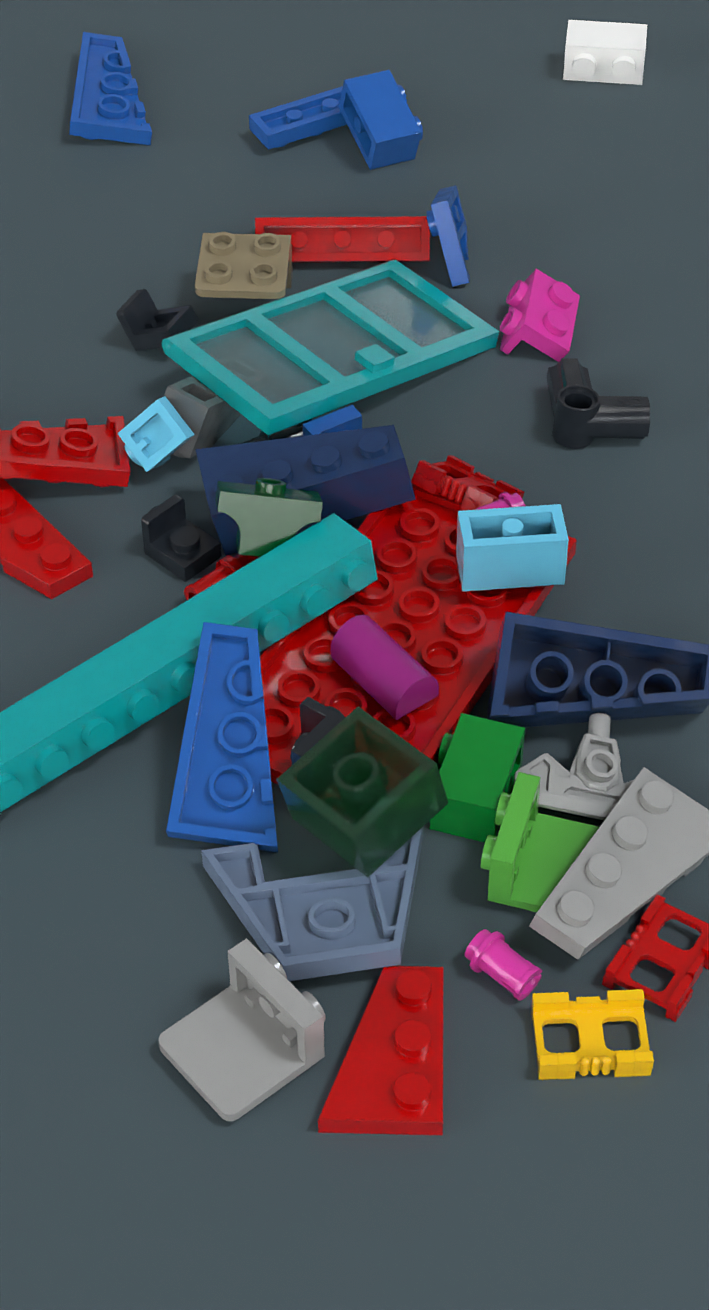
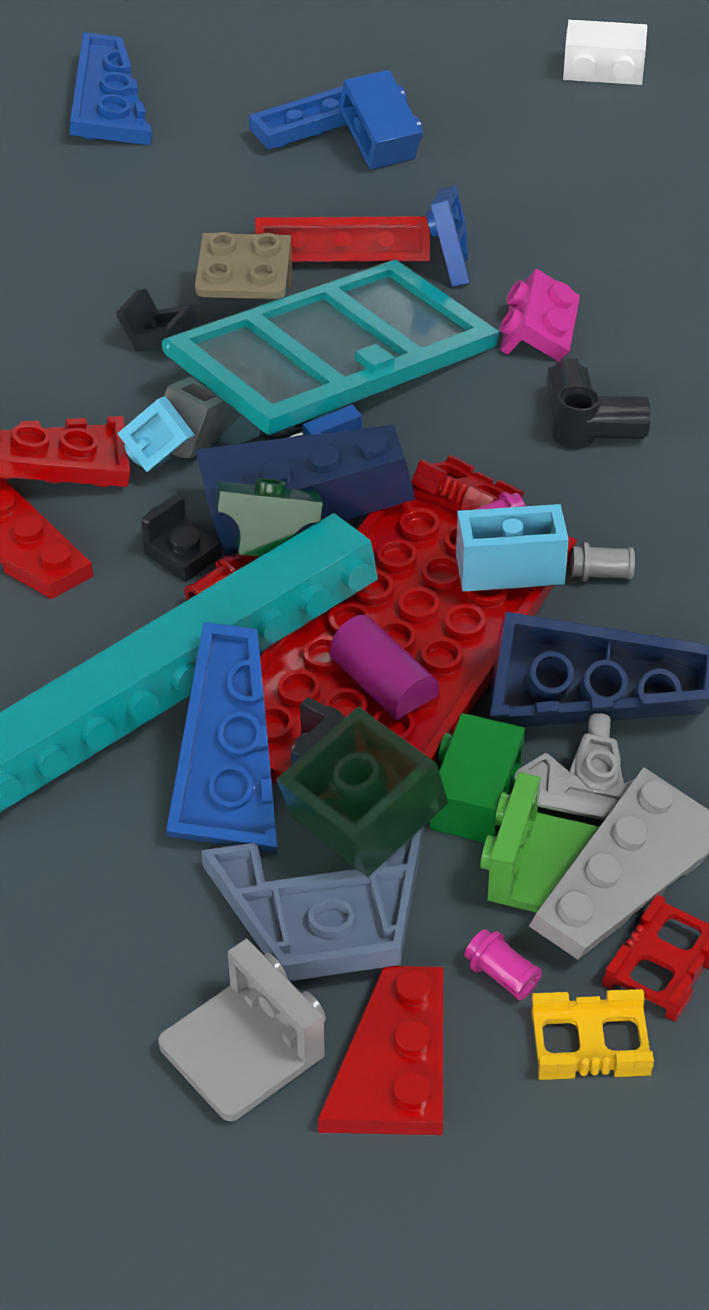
none -> light grey pin [570,542,635,582]

